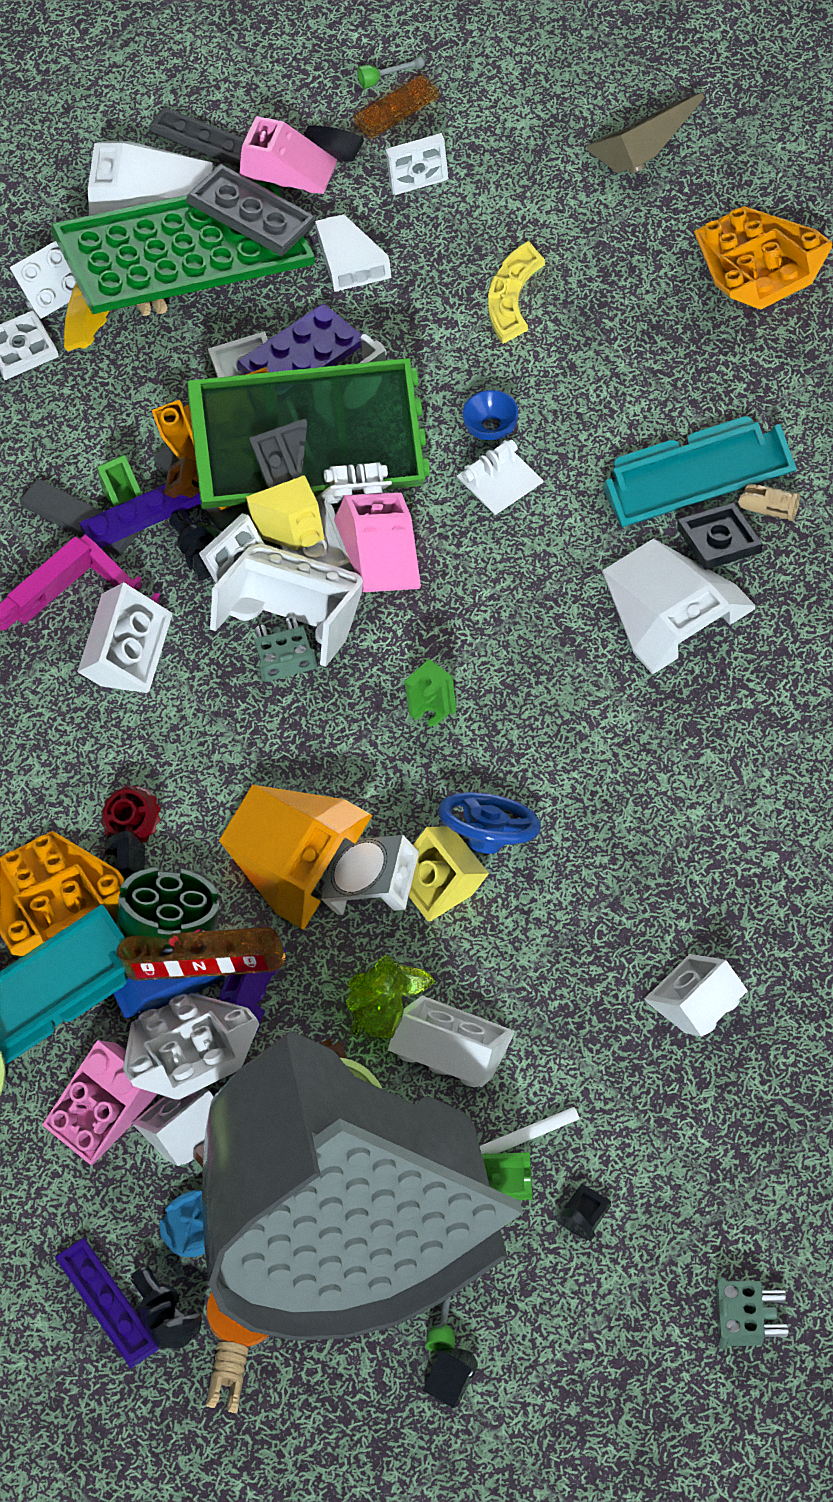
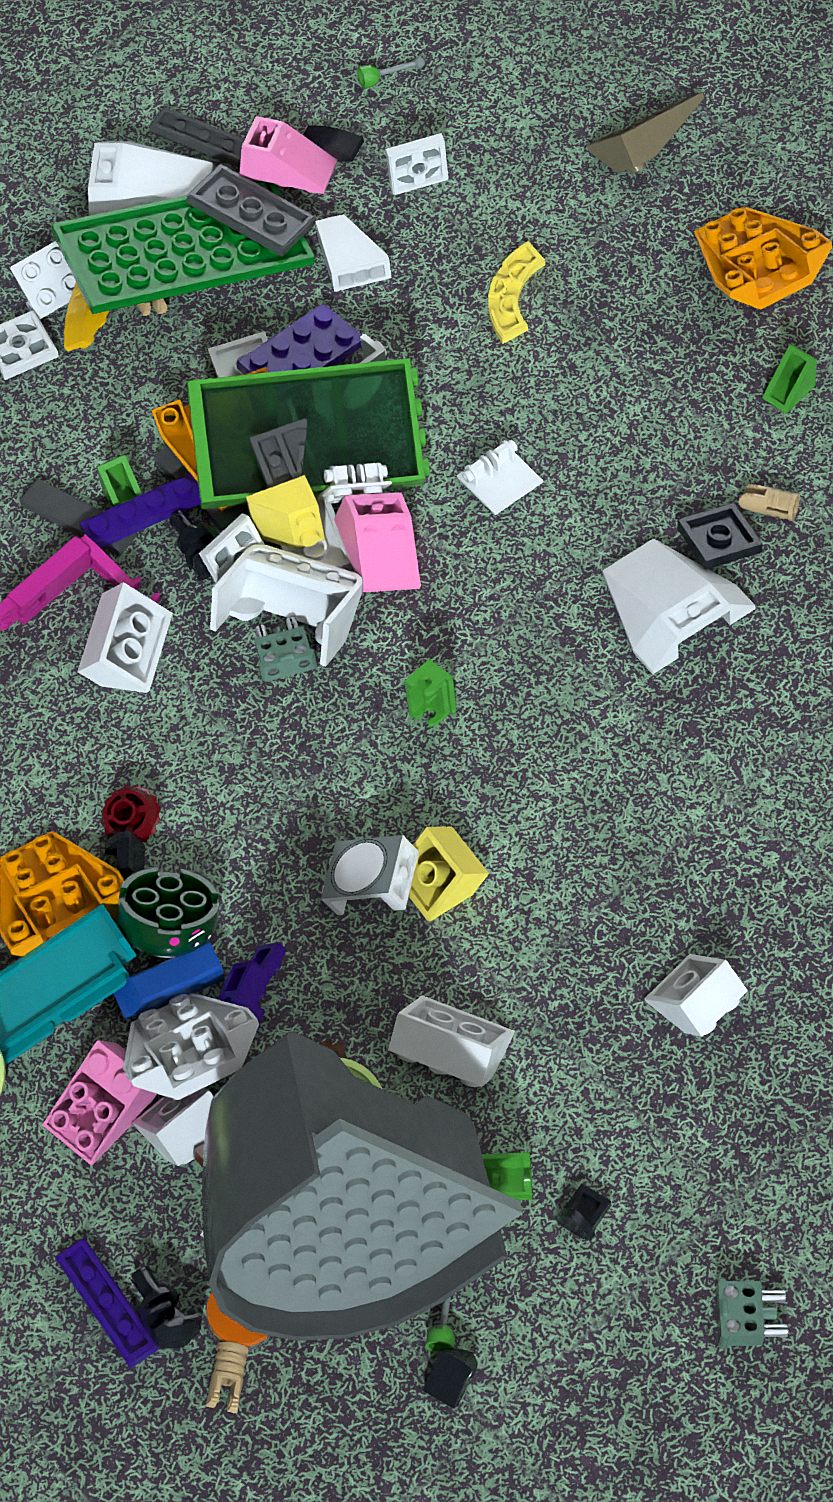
clear orange beam [117,927,286,981] -> none
dark azure tile [159,1190,205,1257] -> none
reddish brown tile [164,456,199,499] -> none
light orange wedge [219,784,372,930] -> none
clear neon green brick [346,954,436,1038] -> none
clear orange plate [353,75,440,139] -> none
blue piece [437,792,541,854] -> none
blue piece [463,390,518,440] -> none
white piece [480,1107,579,1154] -> none
teal slope [602,416,797,528] -> none
none -> bright green slope [762,344,817,413]

